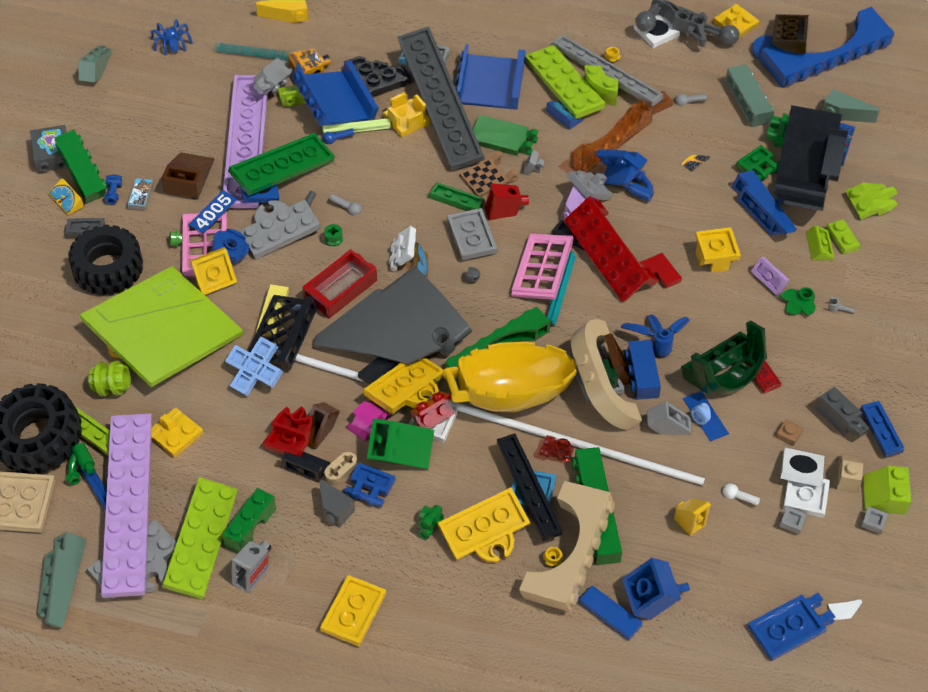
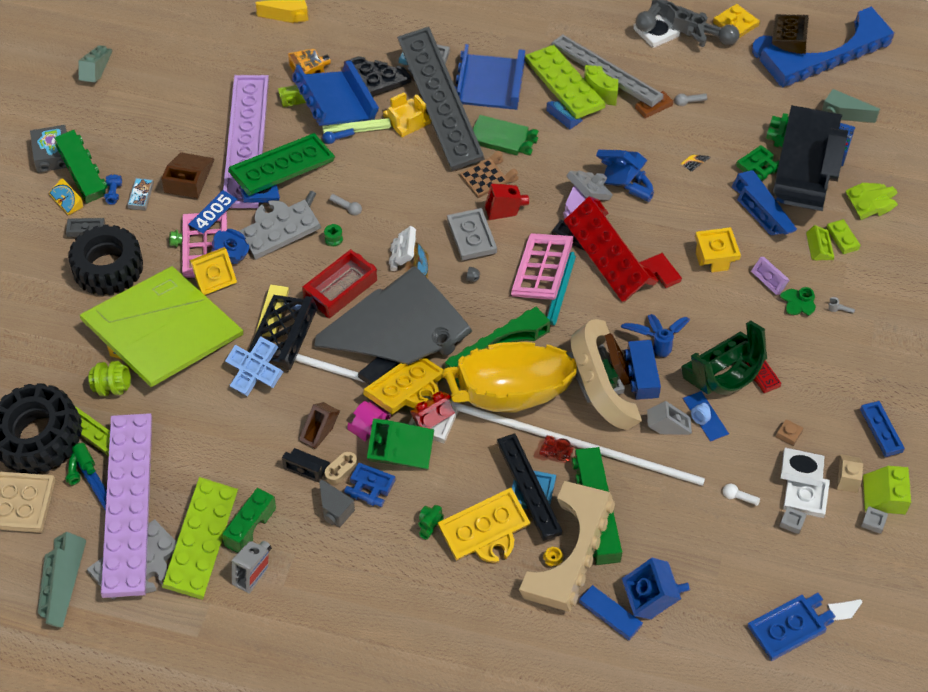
blue animal [151,19,193,55] -> none
yellow hinge [152,407,204,458] -> none
teal piece [216,42,293,61] -> none
light grey hinge [253,58,293,95] -> none
red plate [262,406,312,457] -> none
yellow plate [320,575,387,647] -> none
green tile [429,182,485,211] -> none
light grey tile [523,150,545,175] -> none
clear orange arch [569,99,654,173] -> none
yellow plate [604,47,621,62] -> none
yellow slope [674,498,711,536] -> none
sand green brick [725,64,774,127] -> none
dark grey hinge [816,387,869,438] -> none

